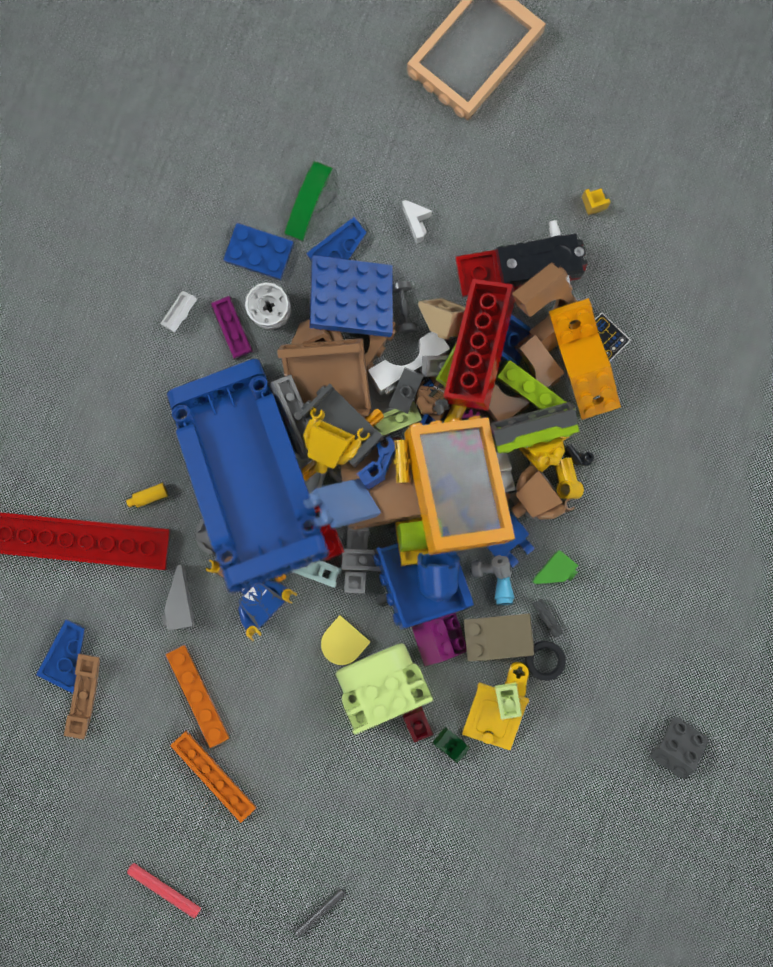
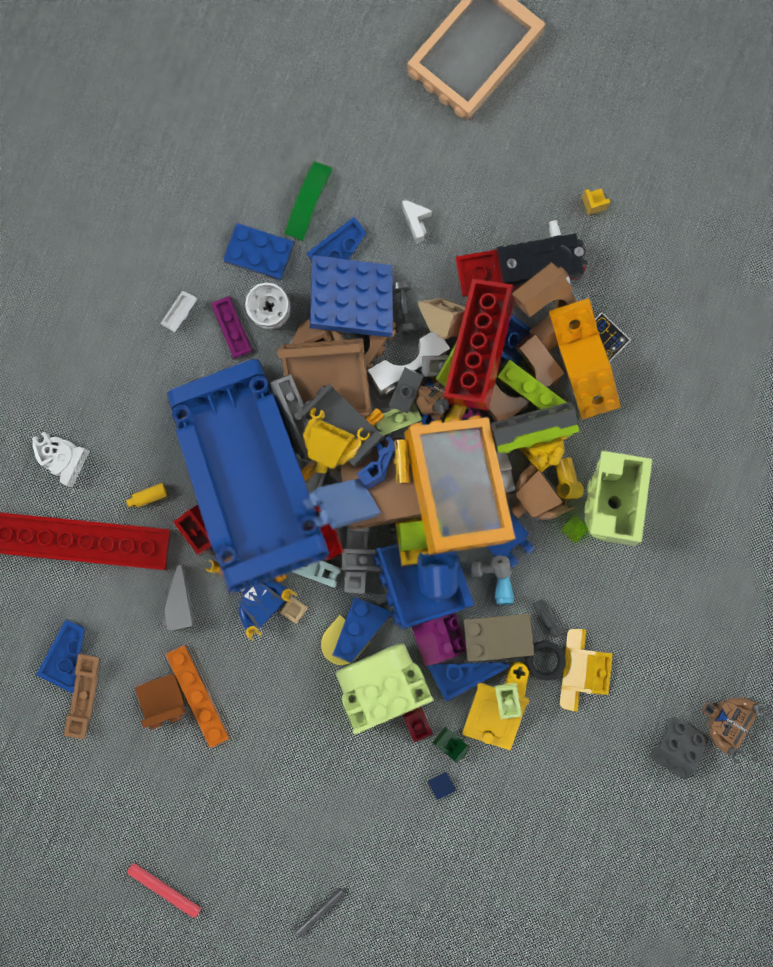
orange plate [170,731,257,823] -> none
bright green slope [531,550,578,584] -> none
black arm [565,444,594,466] -> none
none -> white piece [32,432,90,487]
none -> dark orange bracket [135,674,187,730]
none -> red slope [173,504,212,556]
none -> tan tile [280,596,308,624]
none -> blue wing [332,597,392,663]
none -> blue wing [427,662,510,702]
none -> dark blue tile [428,771,456,800]
none -> clear neon green plate [560,515,588,544]
none -> yellow plate [560,629,613,712]
none -> yellowish green brick [584,451,652,546]
none -> medium nougat torso [702,697,770,763]

